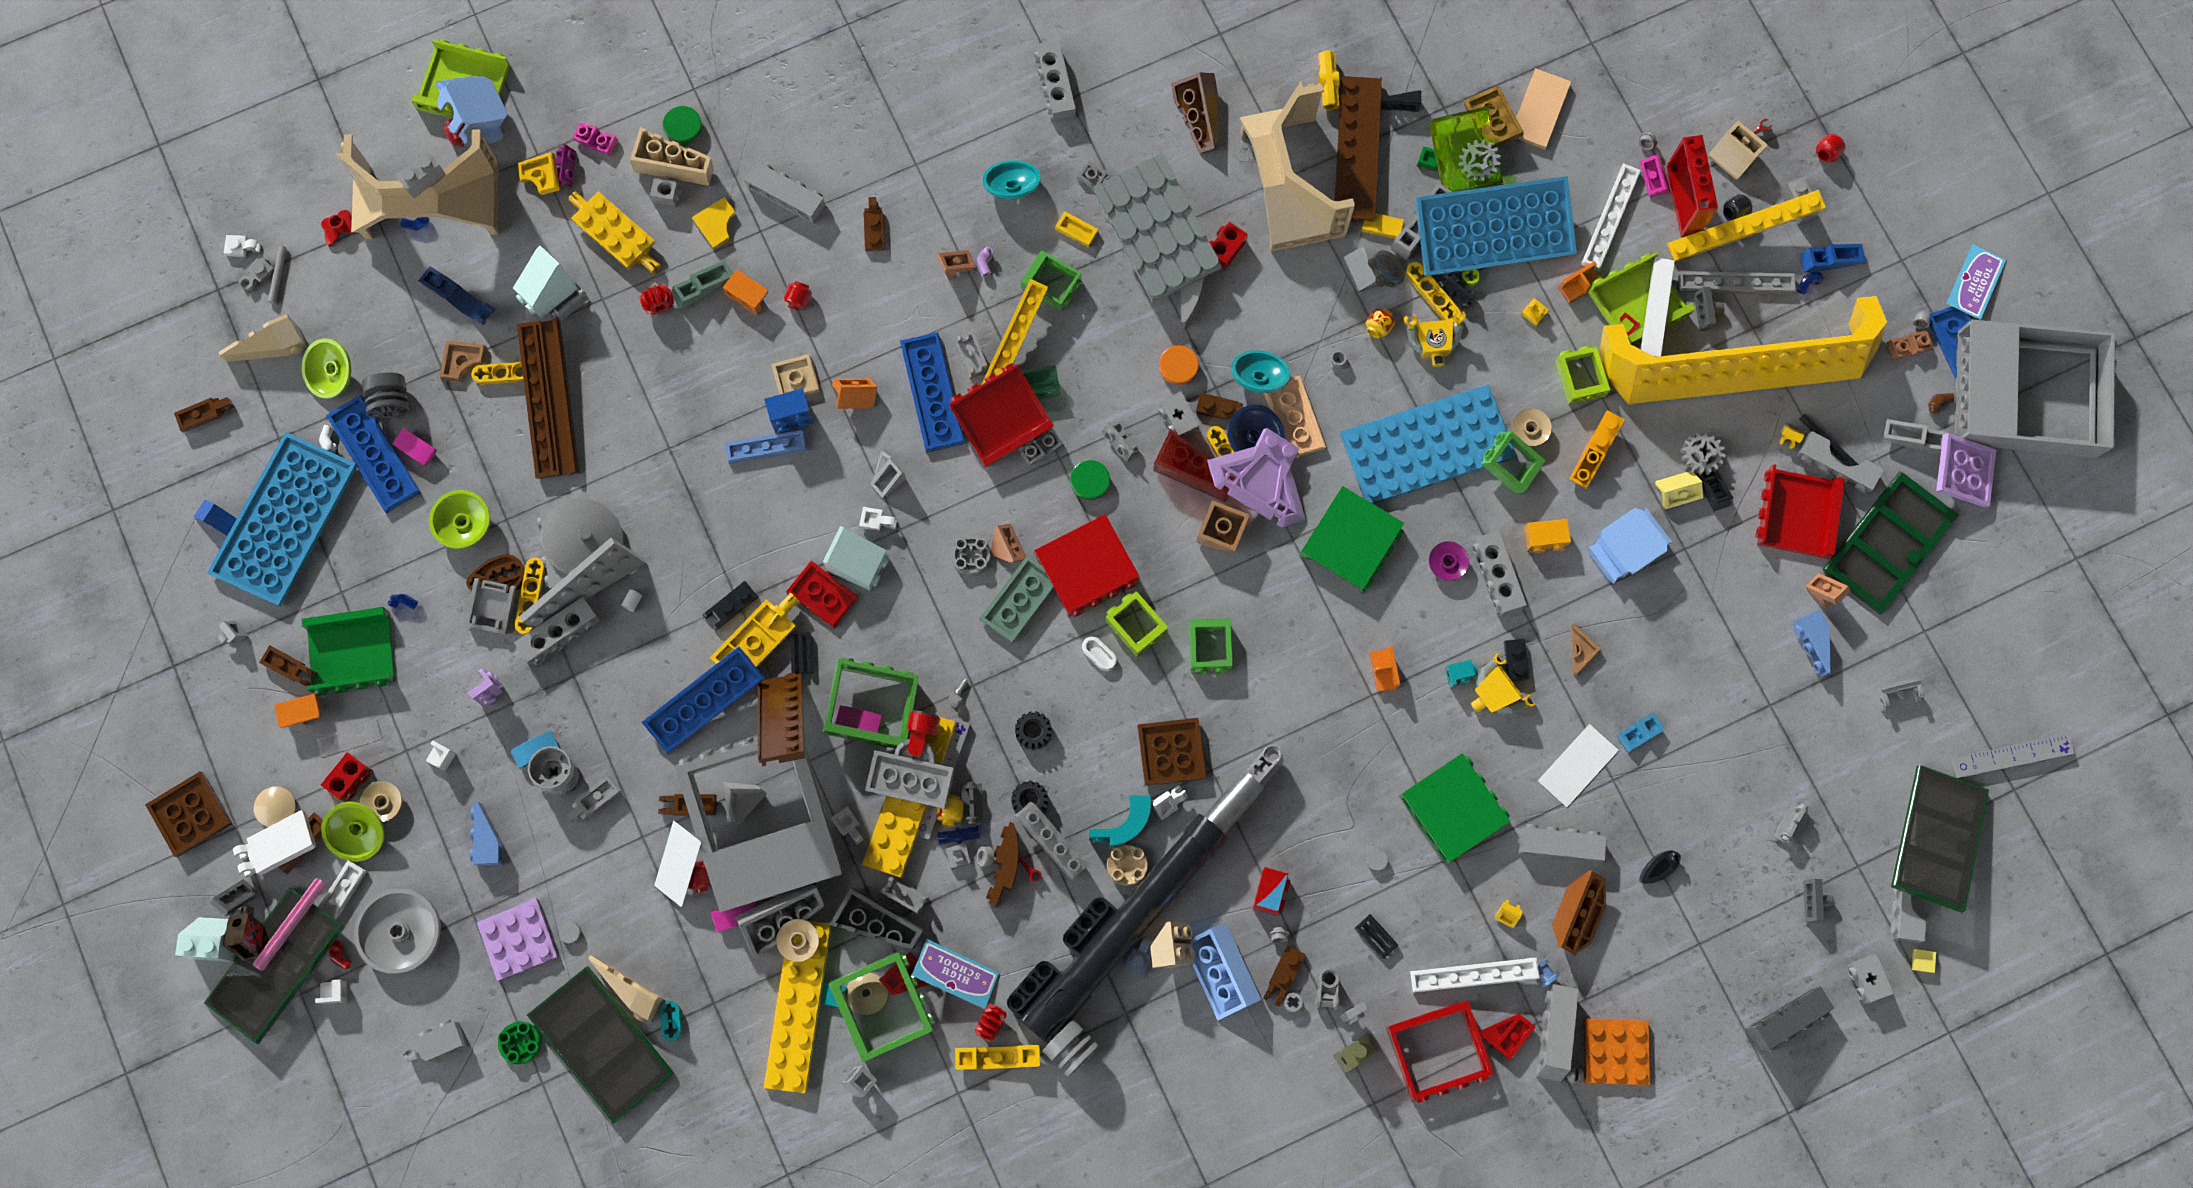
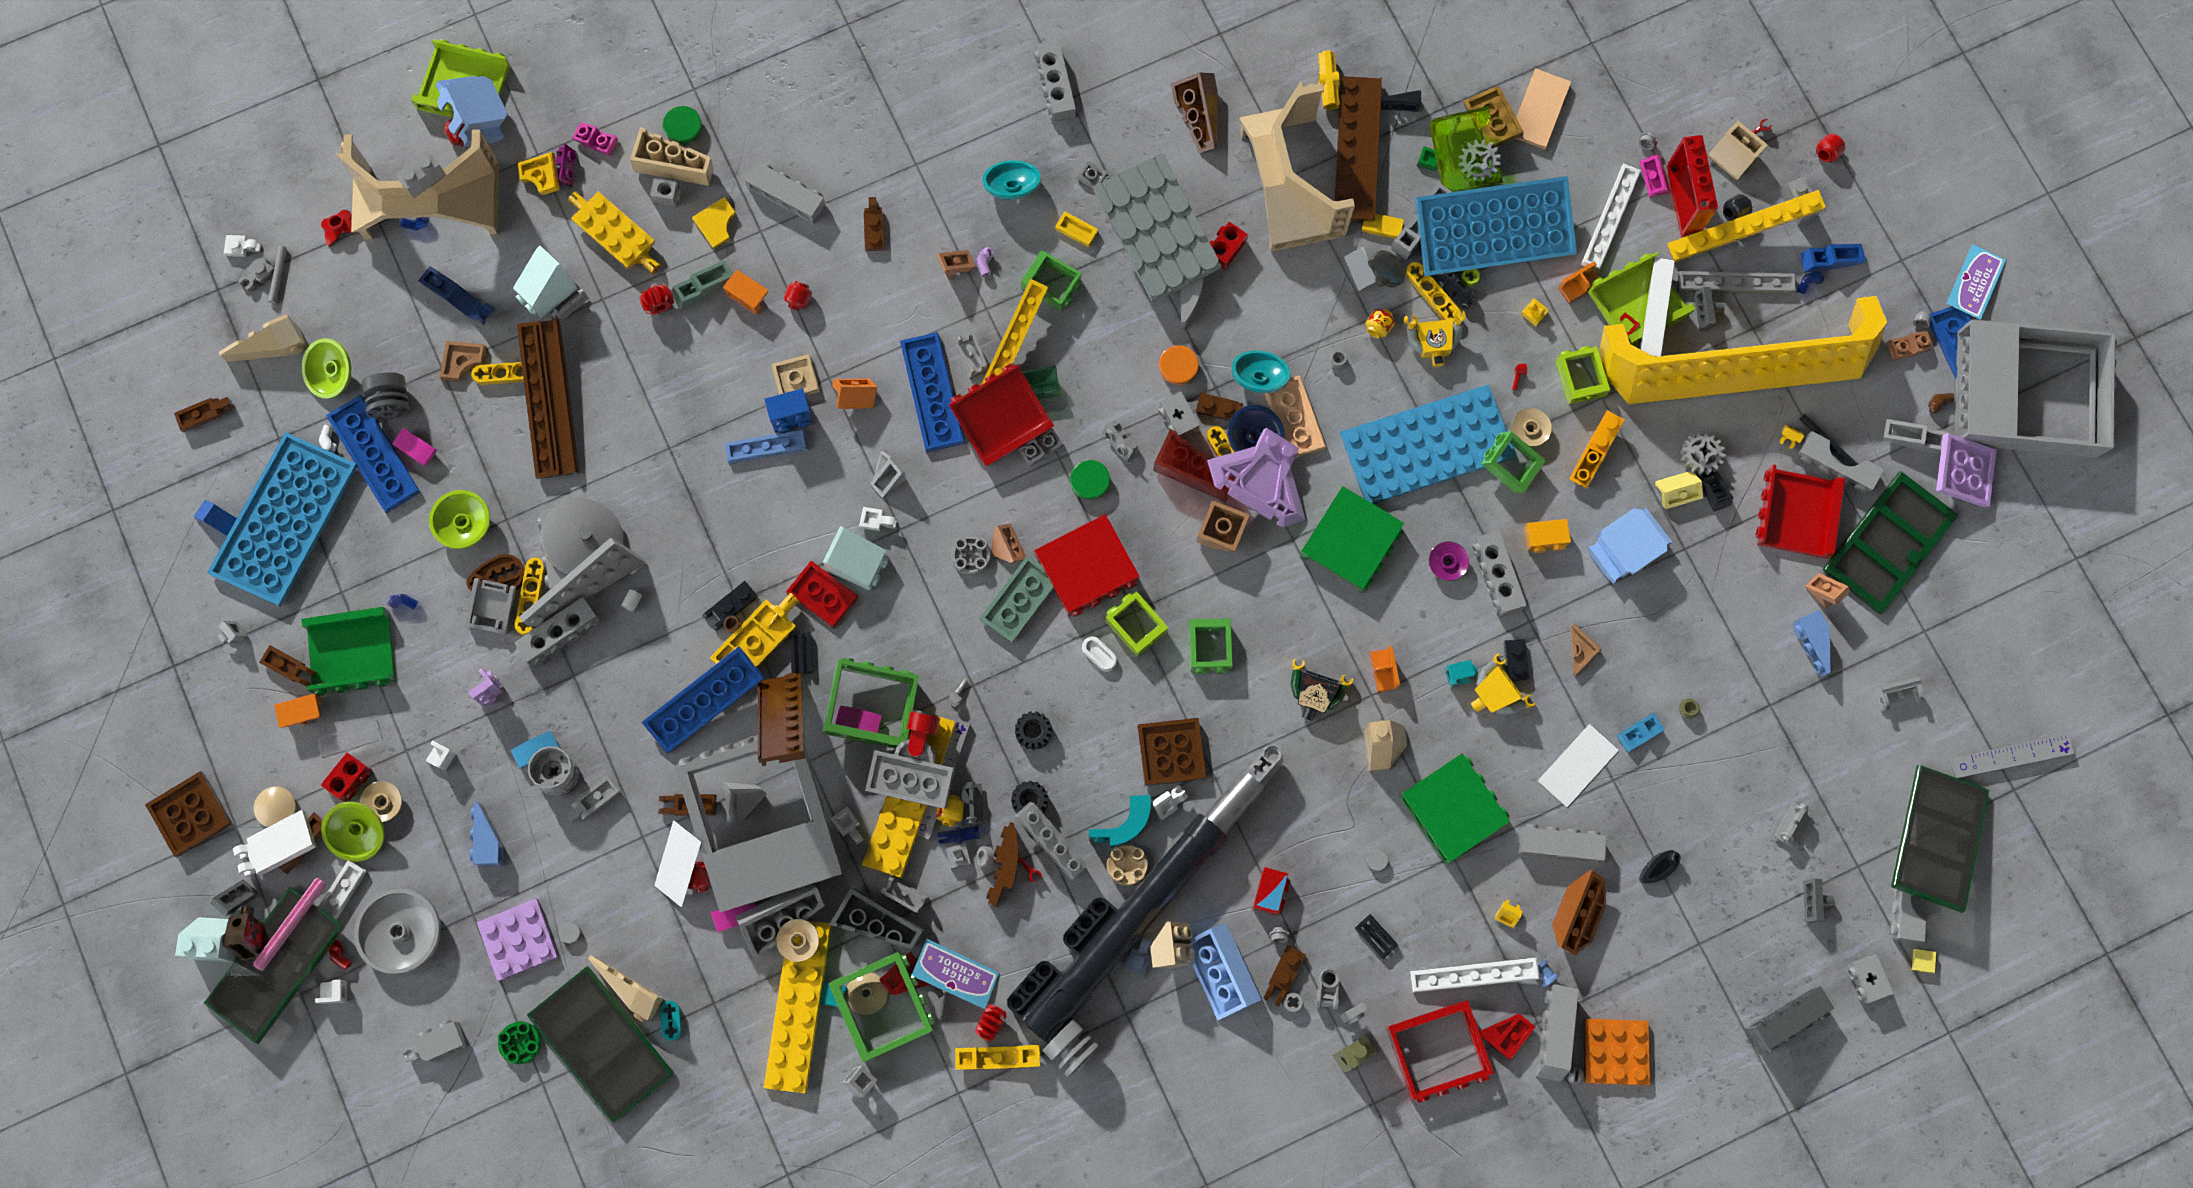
none -> reddish brown hinge [724,616,742,633]
none -> torso [1290,659,1353,721]
none -> tan slope [1364,720,1407,771]
none -> red hand [1512,364,1527,391]
none -> olive plate [1679,699,1700,719]

